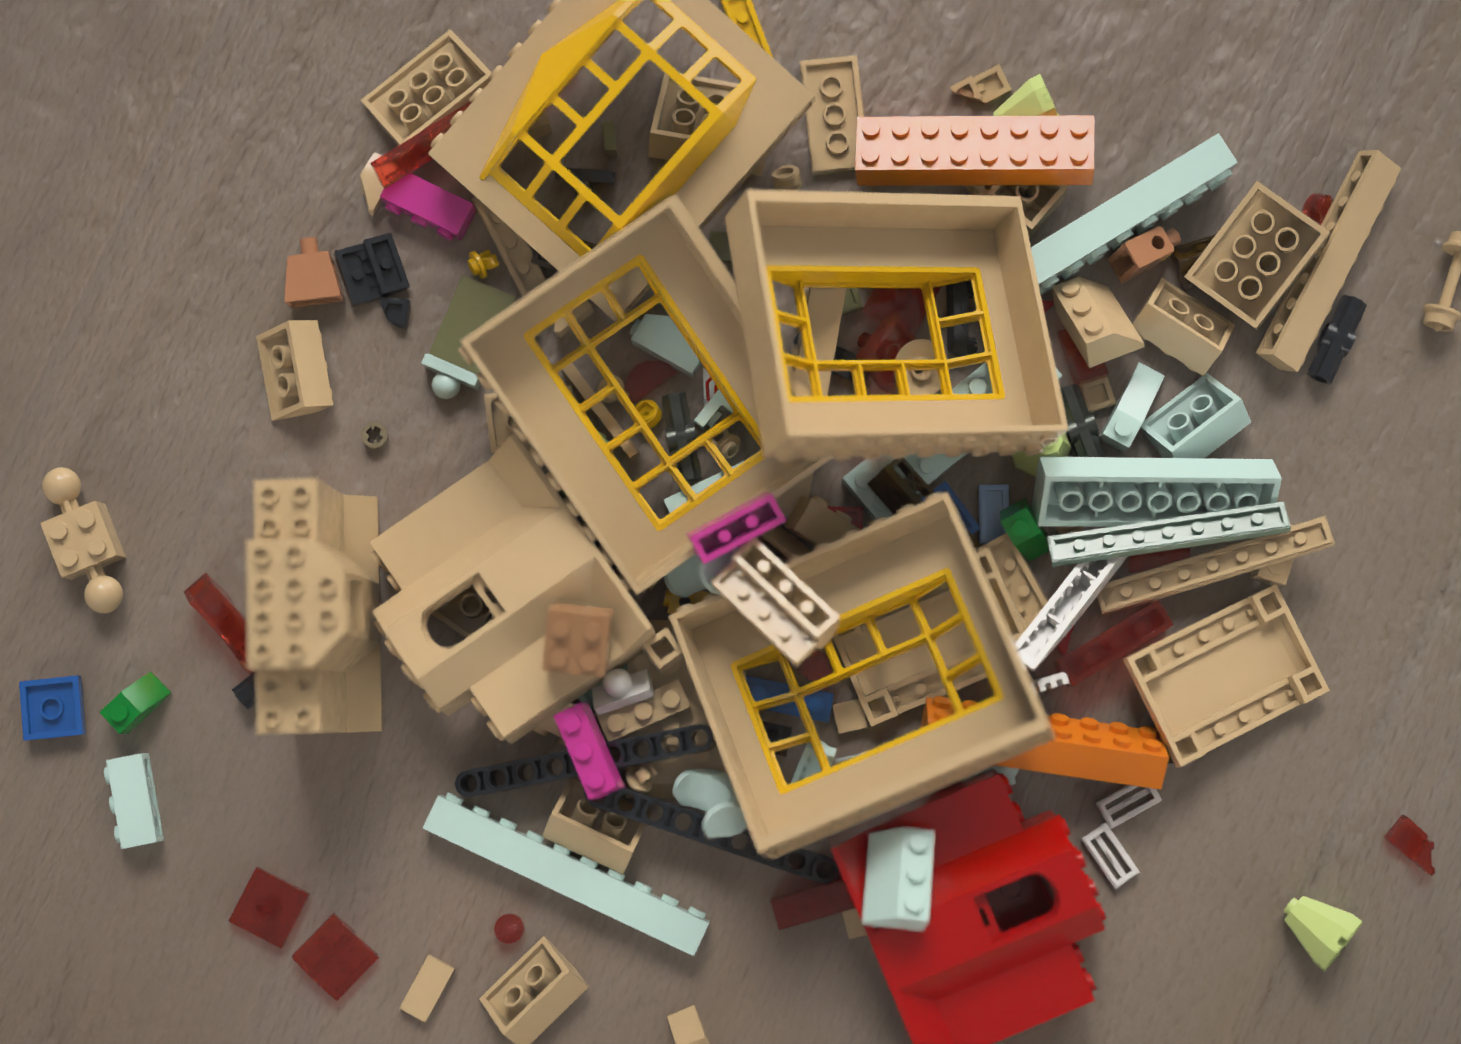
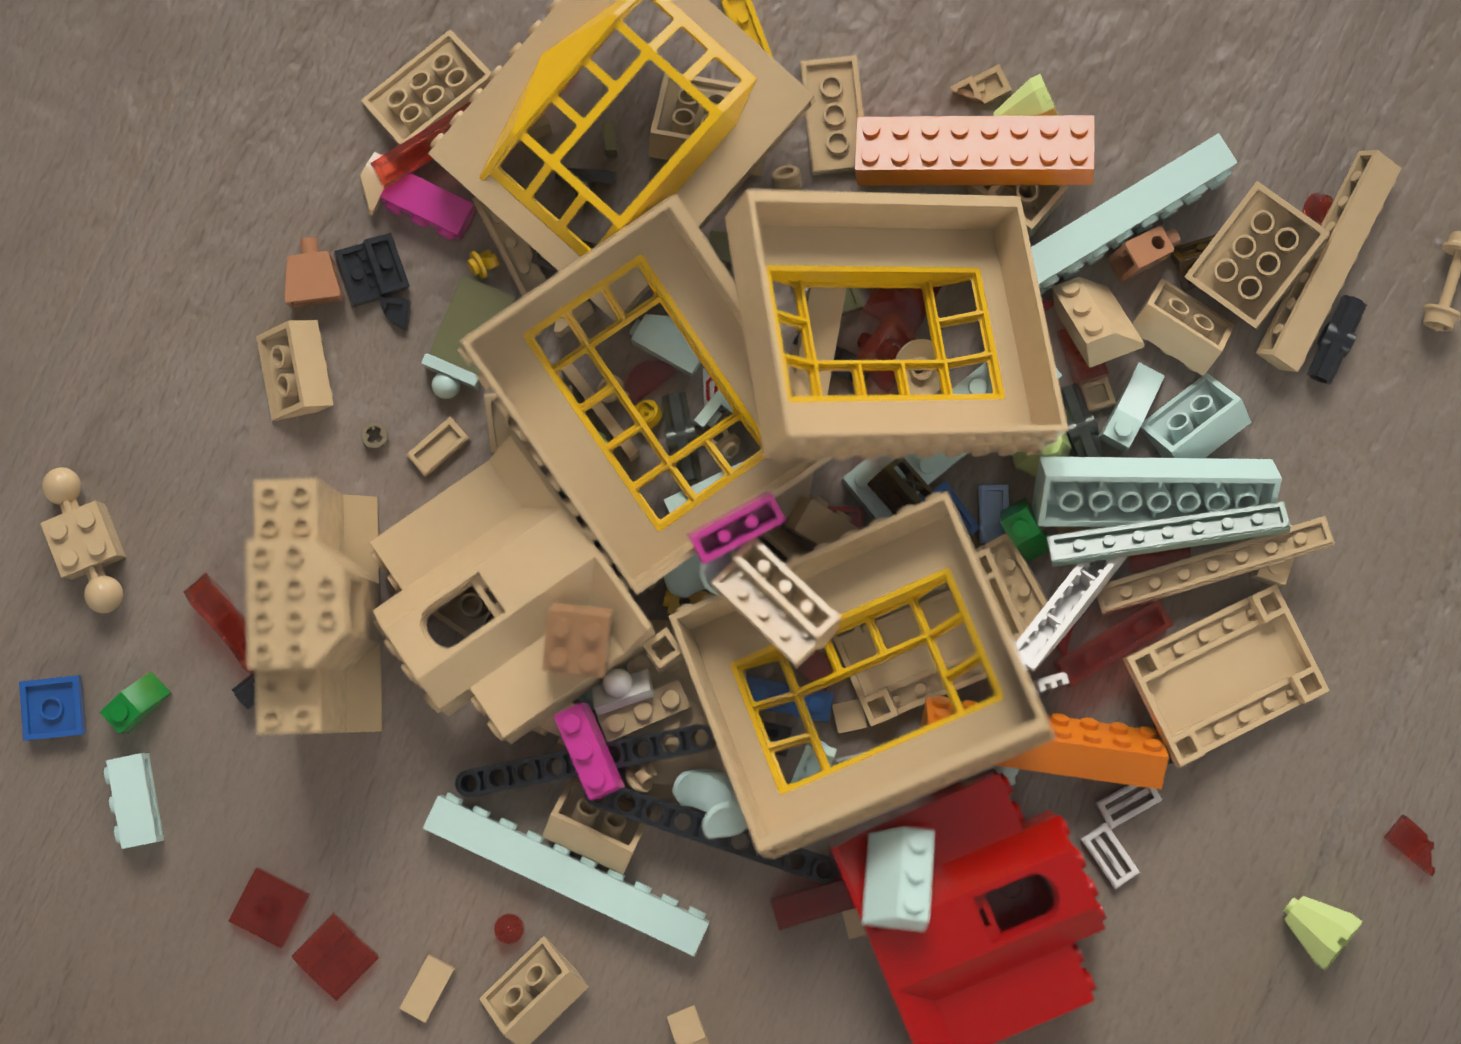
black piece [946,281,978,357] -> none
none -> tan tile [406,417,470,477]

